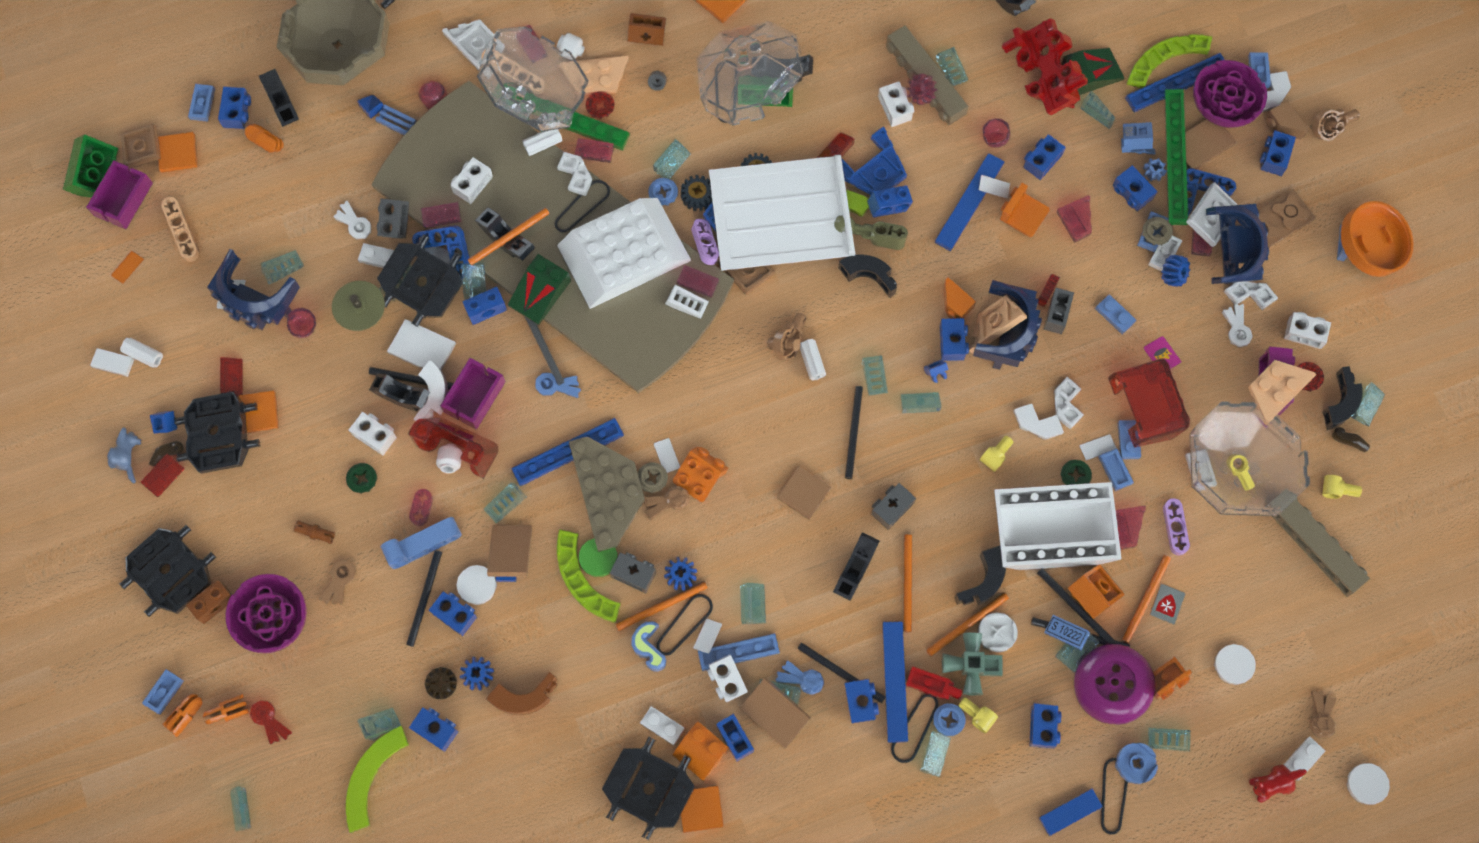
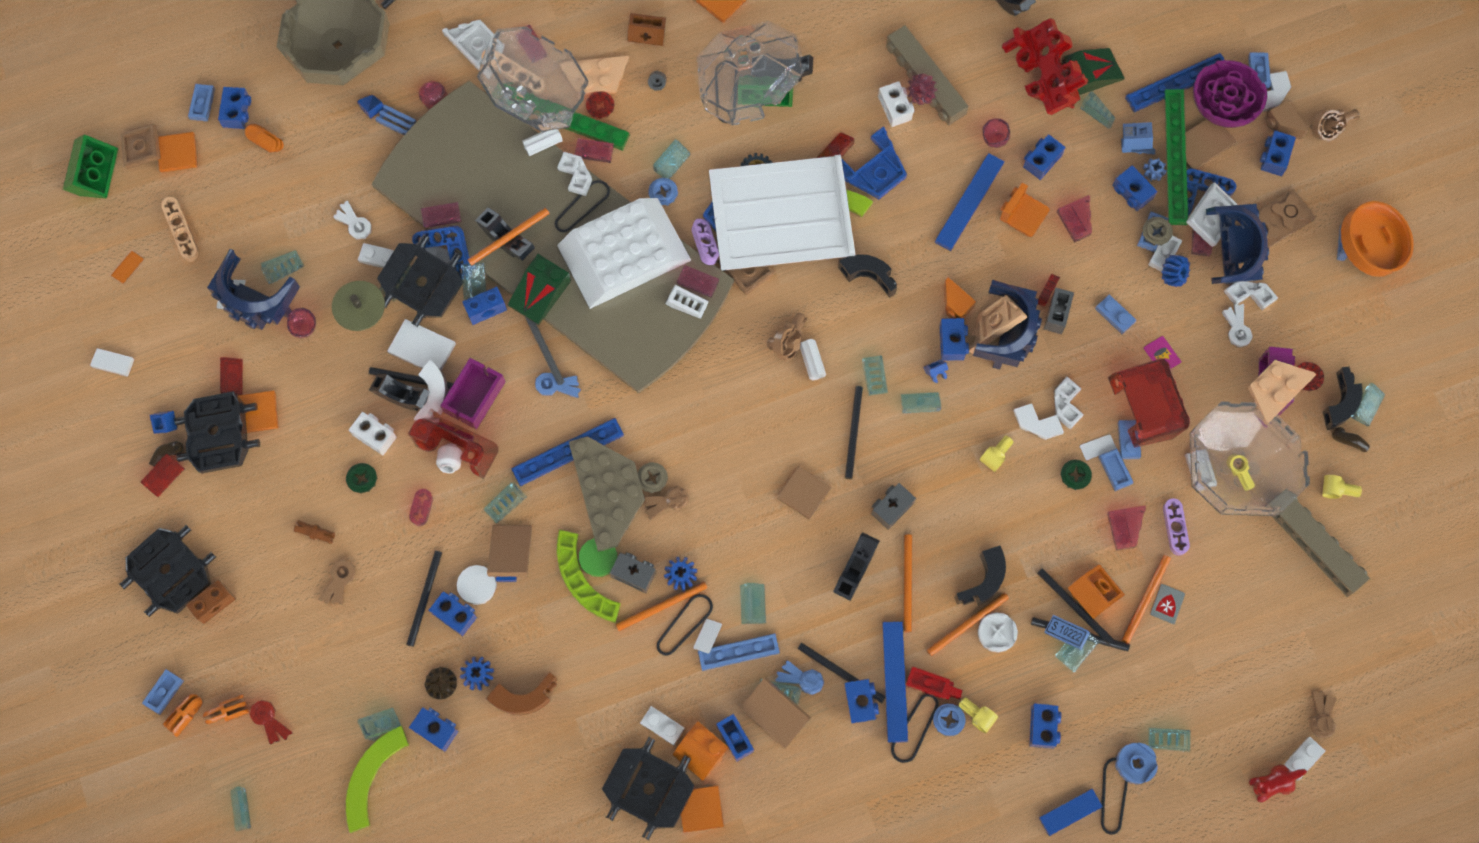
magenta piece [86,160,153,229] -> none
sand blue animal [107,427,141,483] -> none
white axle [120,337,163,368] -> none
magenta brick [226,574,307,654] -> none
black arch [259,69,299,127] -> none
dark grey brick [377,199,409,239] -> none
medium blue beam [380,517,462,569] -> none
white brick [450,157,493,204] -> none
white head [557,33,585,60] -> none
medium blue animal [631,621,666,672] -> none
white sticker [654,438,680,473] -> none
orange bracket [673,447,729,502] -> none
black wheel [681,175,712,211] -> none
white brick [707,654,748,702] -> none
olive beam [834,215,908,250] -> none
blue brick [867,185,913,218] -> none
clear light blue slope [920,731,951,777] -> none
clear light blue slope [935,47,968,86] -> none
sand green brick [942,633,1003,696] -> none
white sticker [979,175,1010,198] -> none
white slope [994,482,1122,570] -> none
magenta brick [1074,644,1156,725] -> none
lime tile [1126,34,1212,88] -> none
orange bracket [1153,657,1192,700] -> none
white tile [1214,644,1256,685] -> none
white brick [1284,312,1331,349] -> none
white tile [1347,763,1390,805] -> none

